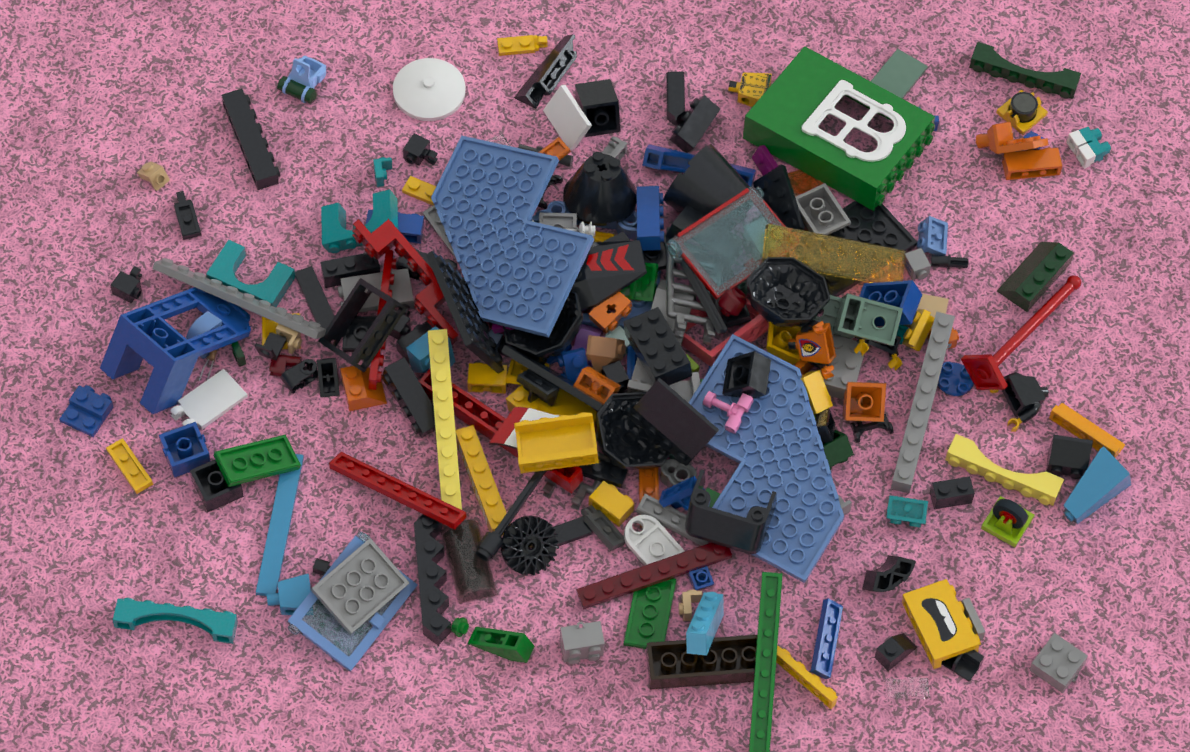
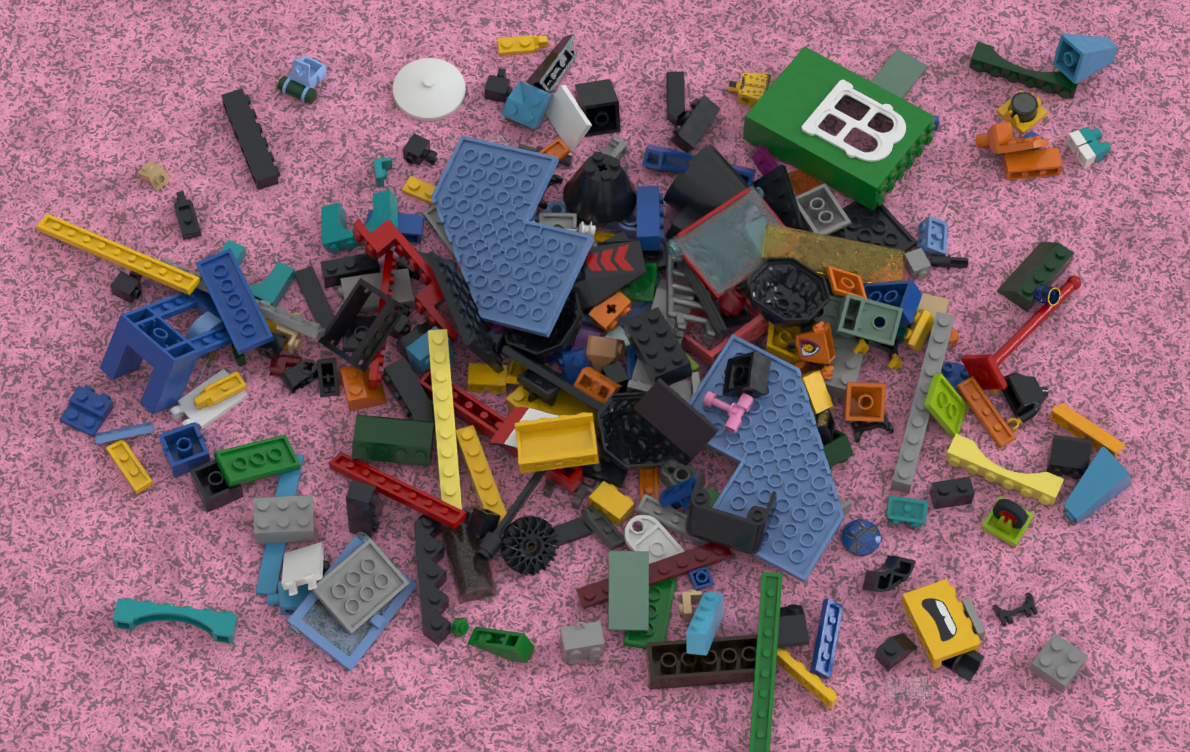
none -> yellow plate [36,214,200,295]
none -> medium blue tile [95,422,154,444]
none -> yellow hinge [193,371,247,410]
none -> blue plate [196,248,274,355]
none -> light grey brick [253,495,315,544]
none -> white tile [282,542,324,596]
none -> black wedge [346,480,384,538]
none -> dark green slope [352,414,434,466]
none -> black brick [465,507,501,539]
none -> black brick [485,68,513,103]
none -> dark azure slope [501,80,553,129]
none -> sand green tile [608,551,649,632]
none -> black slope [777,604,809,648]
none -> orange slope [826,266,867,299]
none -> blue dish [841,519,881,556]
none -> lime plate [924,373,968,437]
none -> orange tile [956,376,1016,449]
none -> black piece [992,592,1038,627]
none -> clear blue wheel [1034,284,1061,306]
none -> dark azure slope [1053,34,1118,84]

